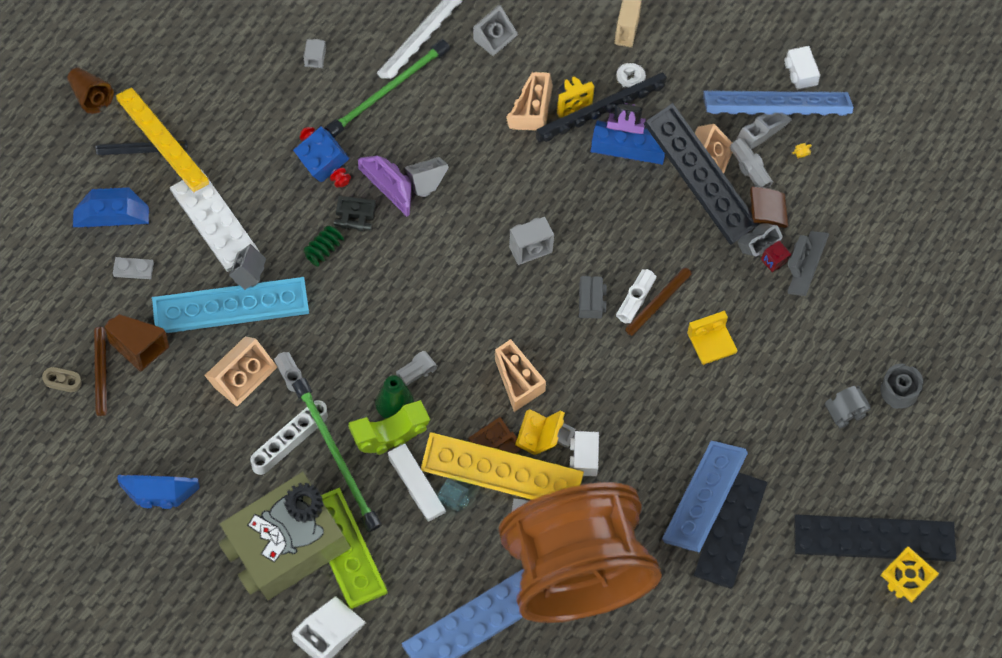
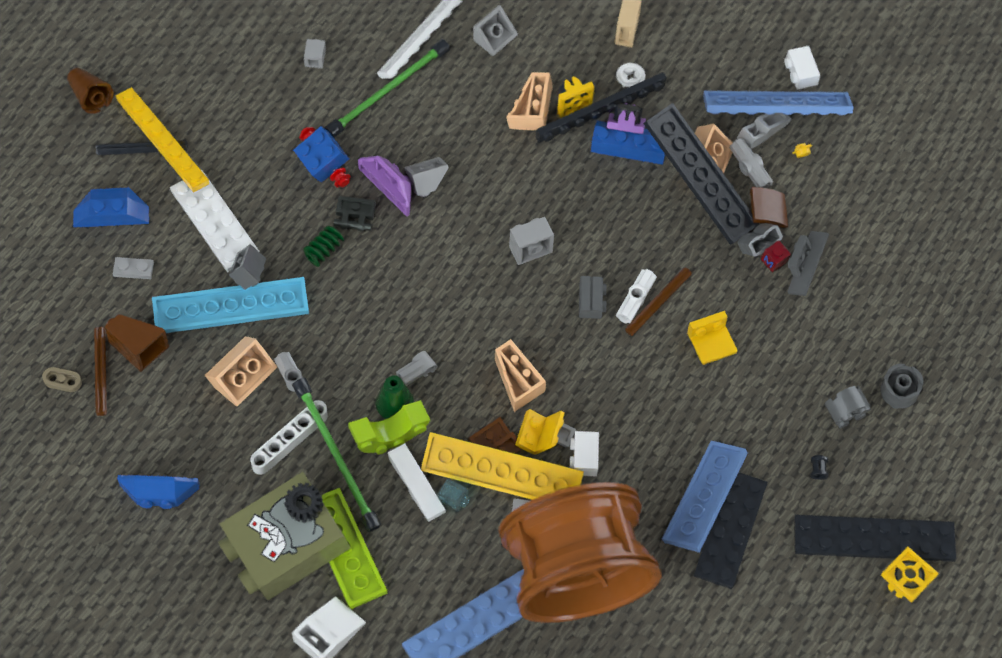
none -> black bush [811,455,828,480]

